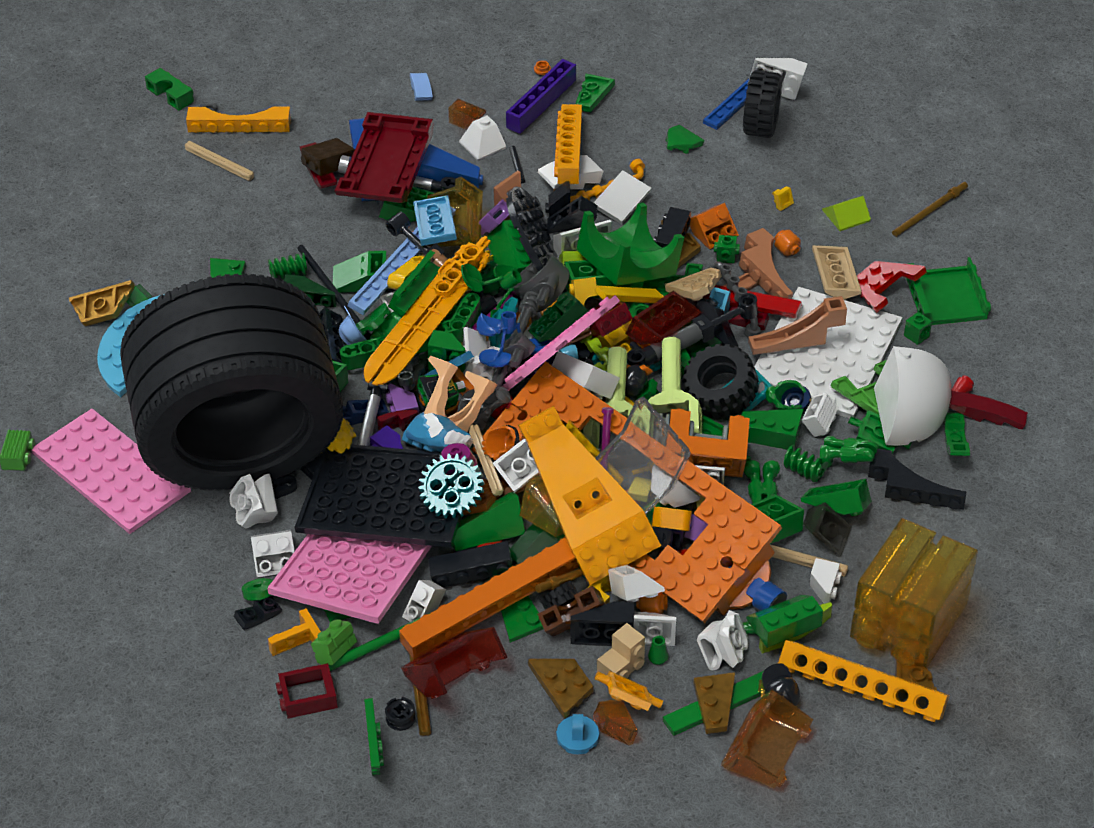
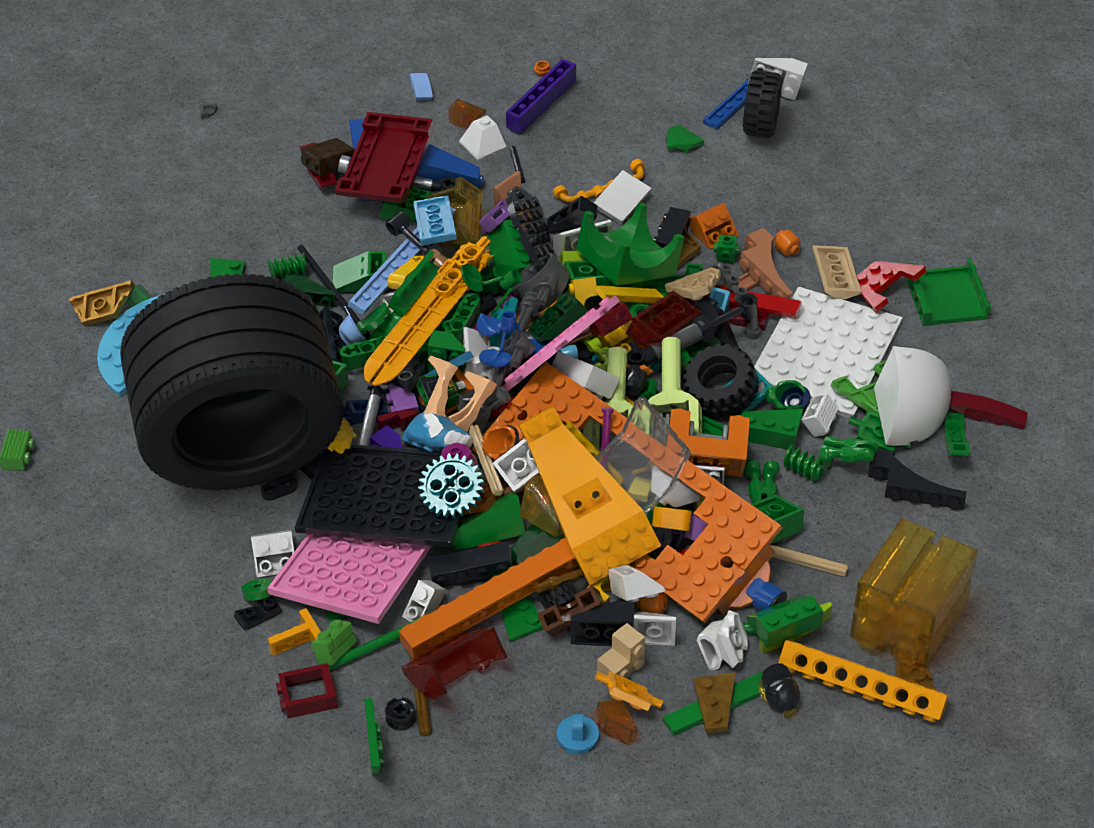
bright pink plate [31,409,191,534] -> none
green arch [145,68,194,111] -> none
tan axle [185,141,254,181] -> none
light orange arch [186,106,291,133] -> none
white piece [230,474,278,529] -> none
pearl gold wing [528,659,593,718] -> none
white slope [538,155,603,189] -> none
black slope [545,181,570,217] -> none
light orange brick [554,104,582,184] -> none
green wing [575,73,615,112] -> none
green cone [648,636,669,665] -> none
clear orange windscreen [721,689,813,788] -> none
nougat arch [748,296,847,355] -> none
yellow tile [772,186,794,211] -> none
green slope [800,479,872,516] -> none
clear smoke slope [803,502,852,557] -> none
white slope [810,558,842,604] -> none
lime slope [822,196,871,231] -> none
pearl gold bar [892,182,968,237] -> none
green brick [904,312,932,345] -> none
red cone [951,376,974,393] -> none

